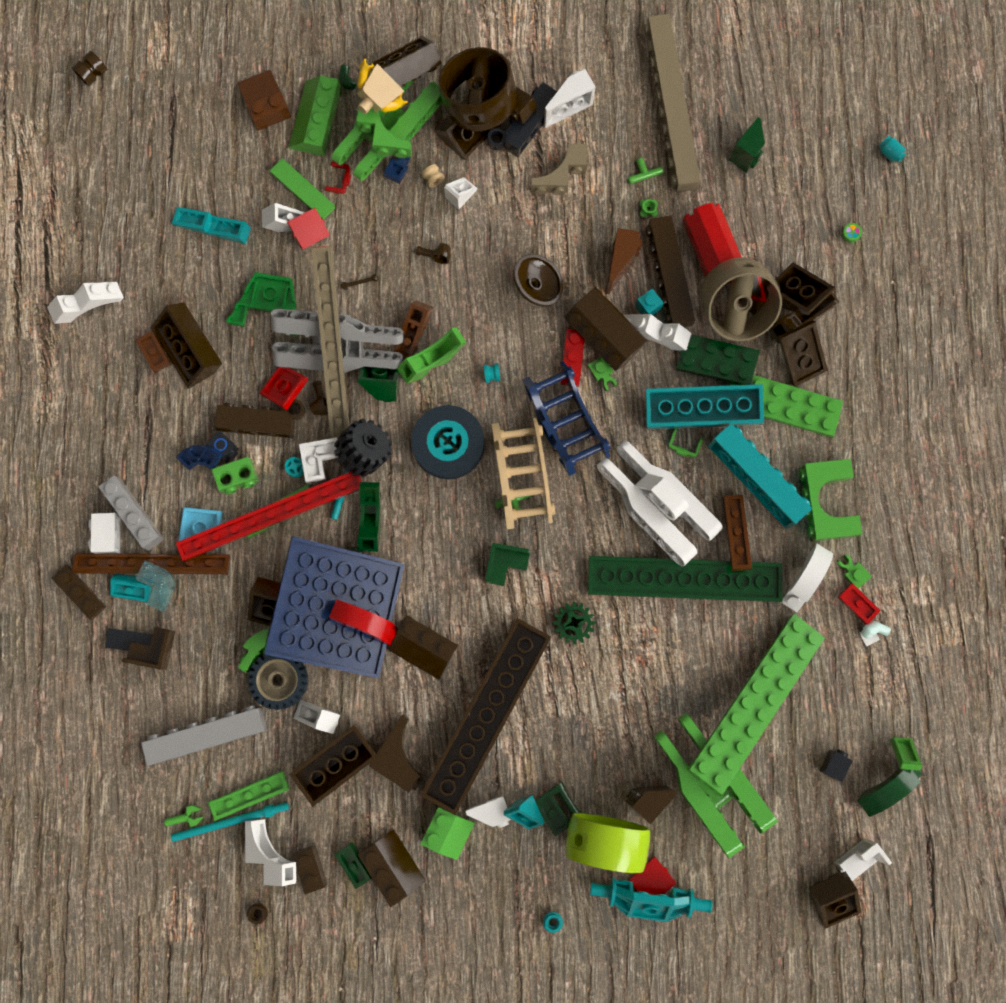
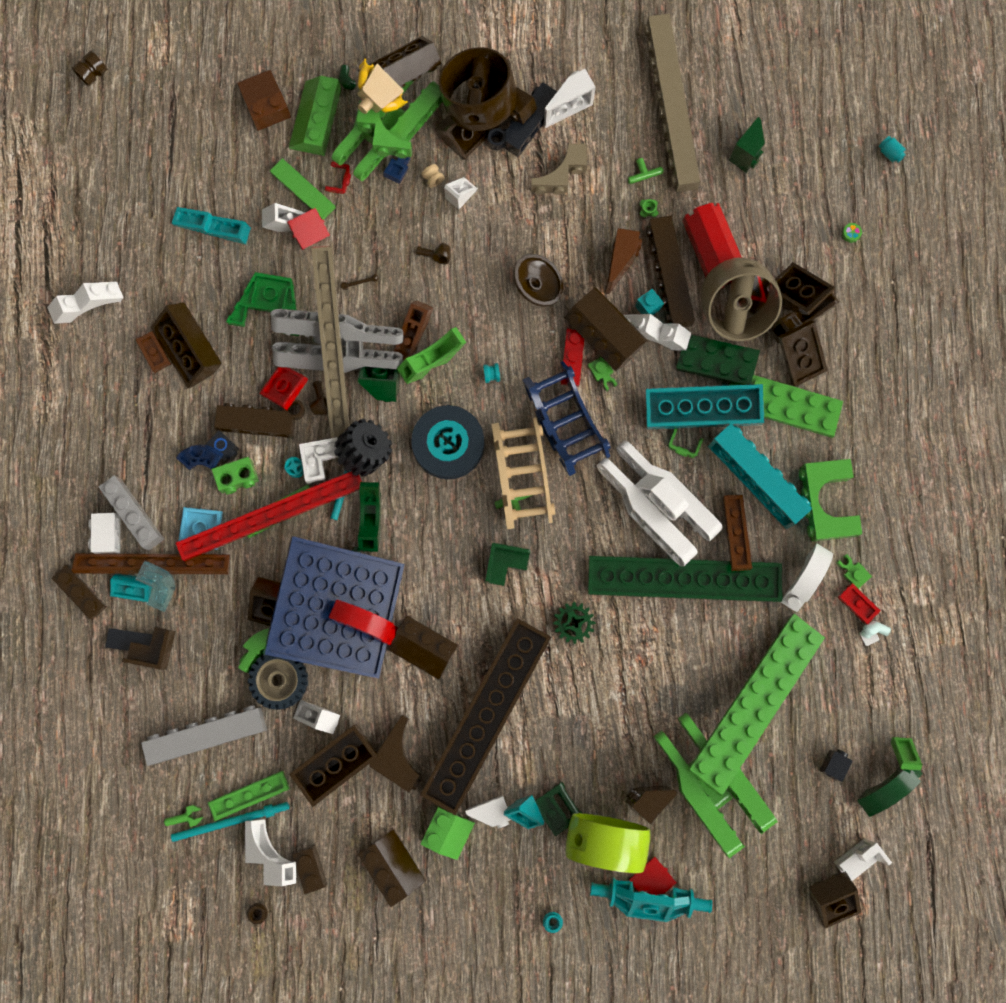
dark green plate [334,842,372,889] -> none

